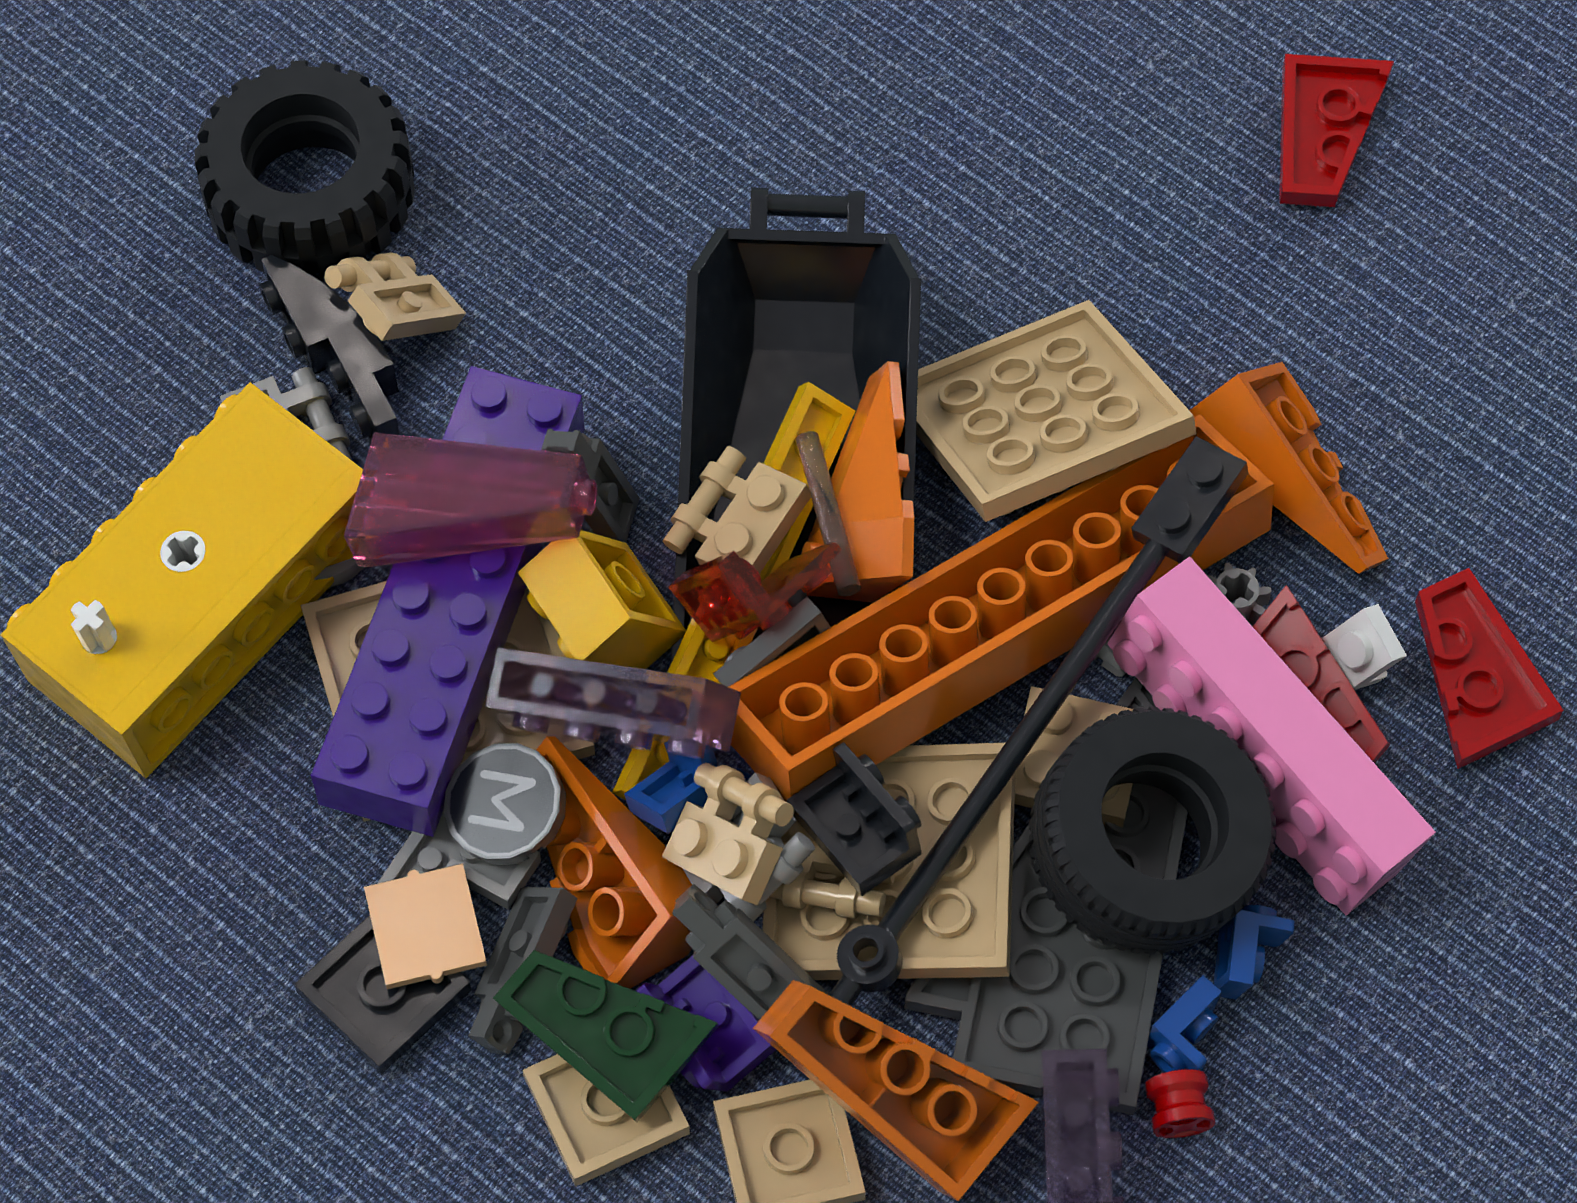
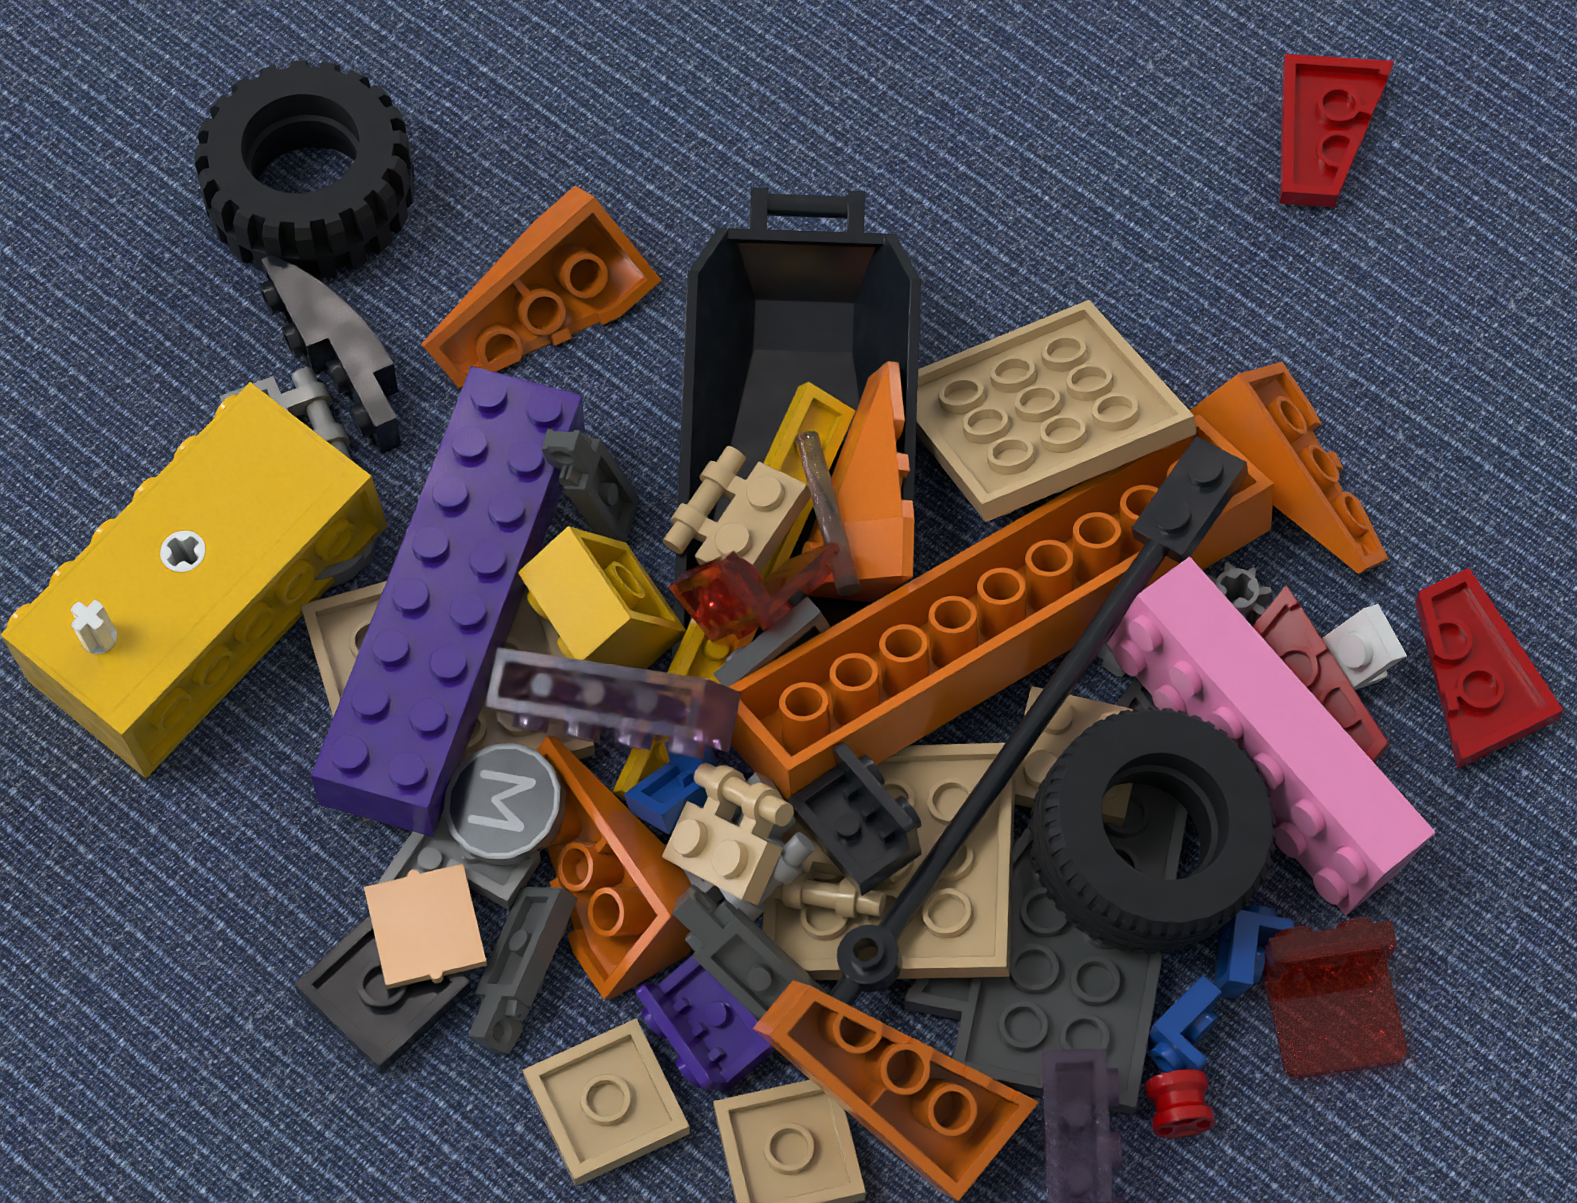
tan plate [325,252,466,341] -> none
clear pink slope [344,432,597,567] -> none
dark green wing [493,950,719,1123] -> none
none -> orange wedge [421,185,662,388]
none -> clear red bracket [1262,917,1407,1079]

